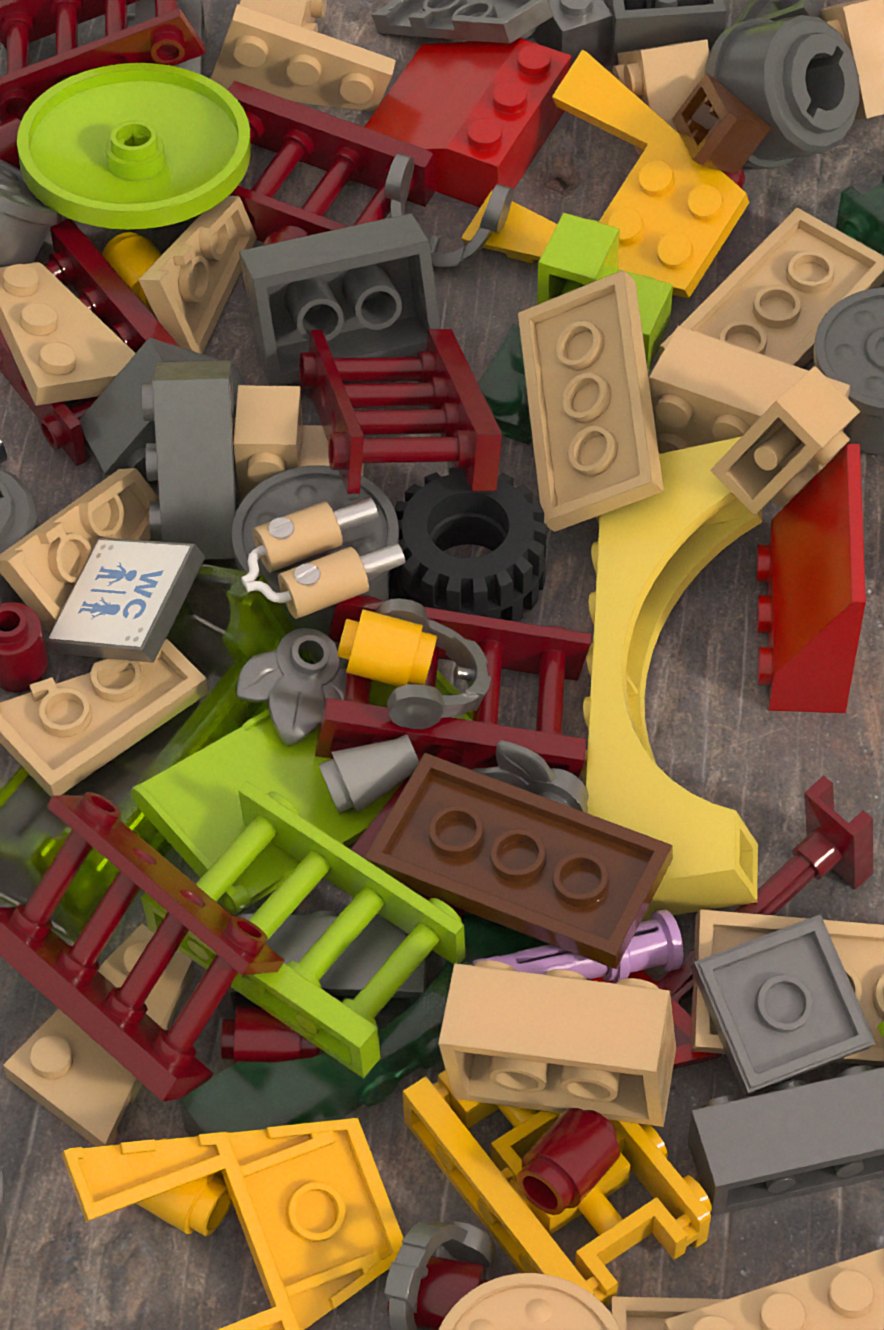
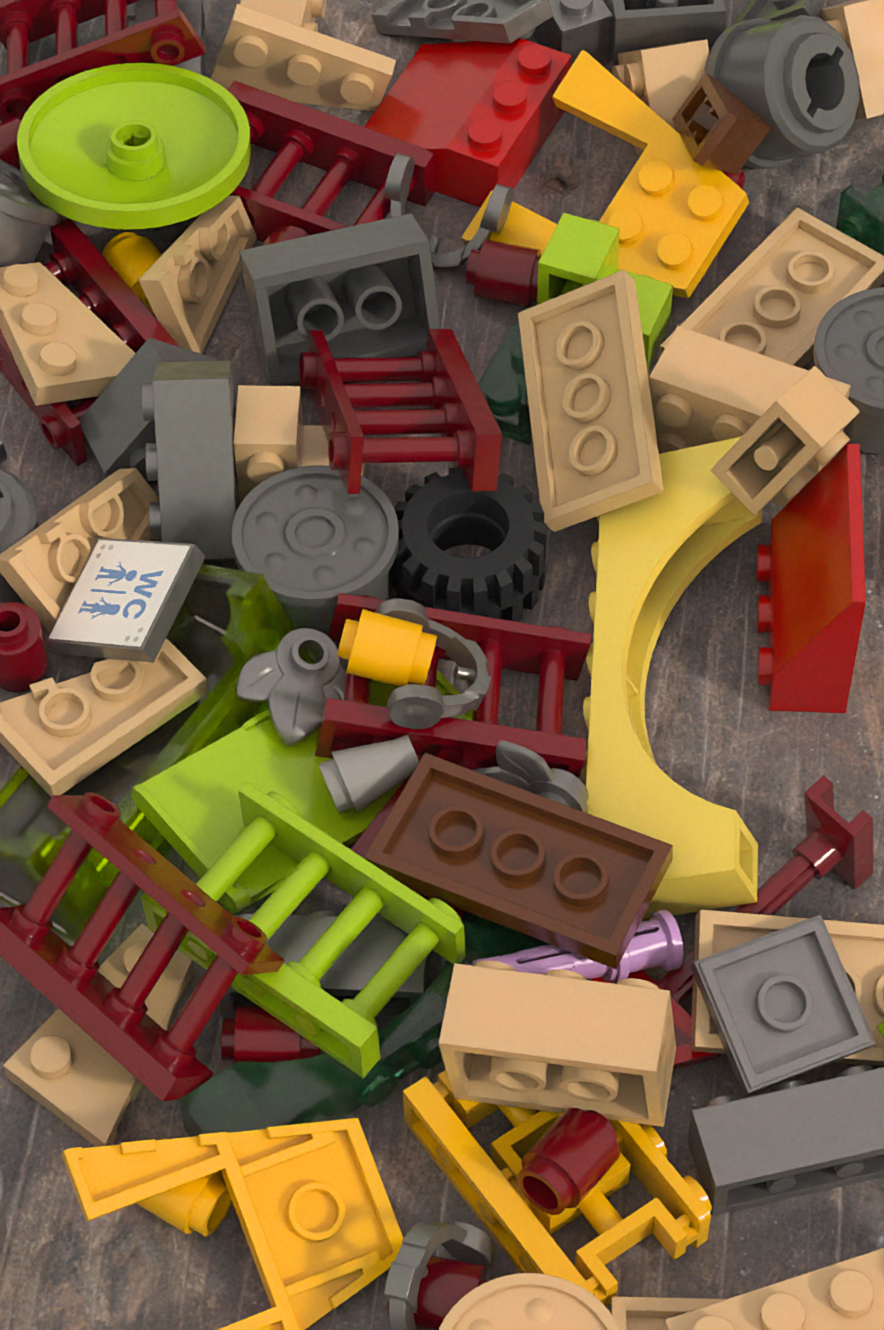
tan piece [241,498,405,619] -> none
none -> dark red brick [466,240,541,307]

